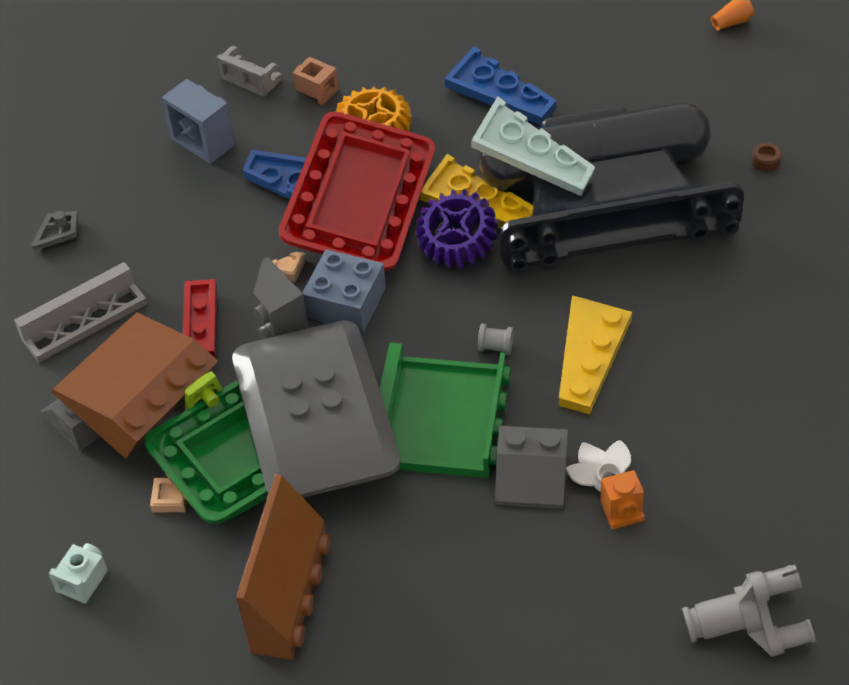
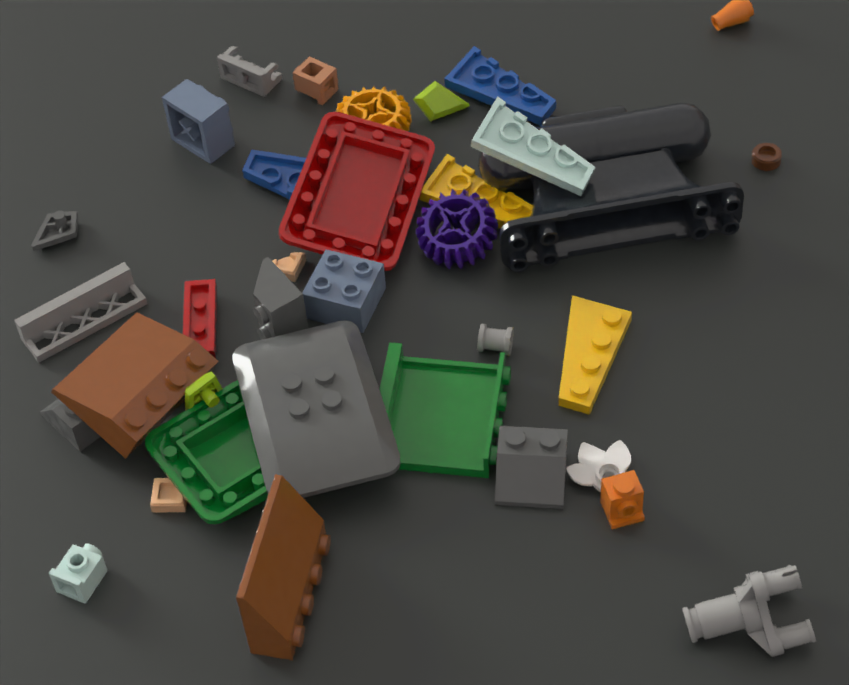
none -> lime piece [413,81,469,121]

